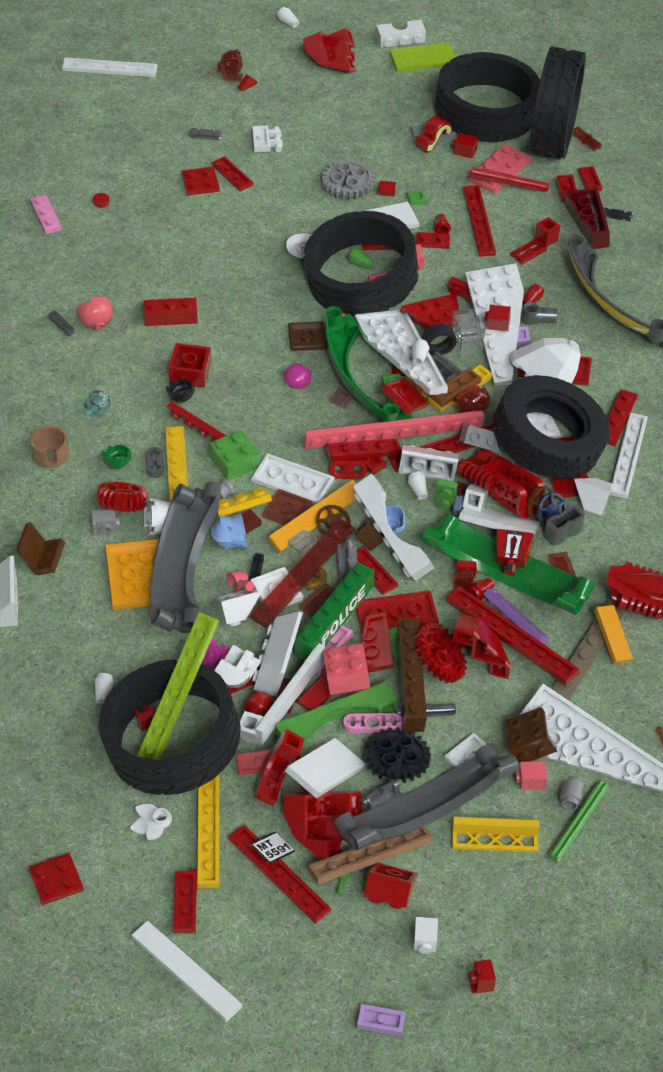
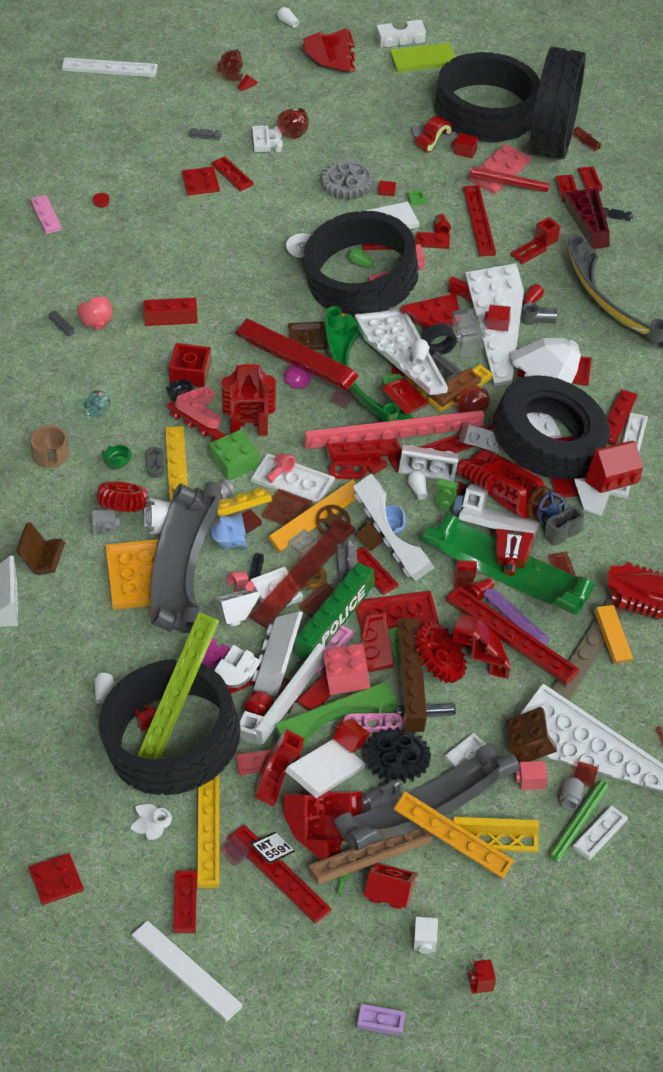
lavender plate [517,326,530,346] -> none
none -> coral beam [175,387,221,429]
none -> clear pink tile [220,835,250,866]
none -> red connector [221,364,276,436]
none -> red beam [235,318,358,391]
none -> coral bar [265,453,295,483]
none -> clear red cylinder [276,108,309,139]
none -> red brick [332,718,370,753]
none -> light orange tile [393,791,514,879]
none -> white tile [572,805,628,861]
none -> clear red plate [573,761,599,787]
none -> red slope [585,440,643,493]

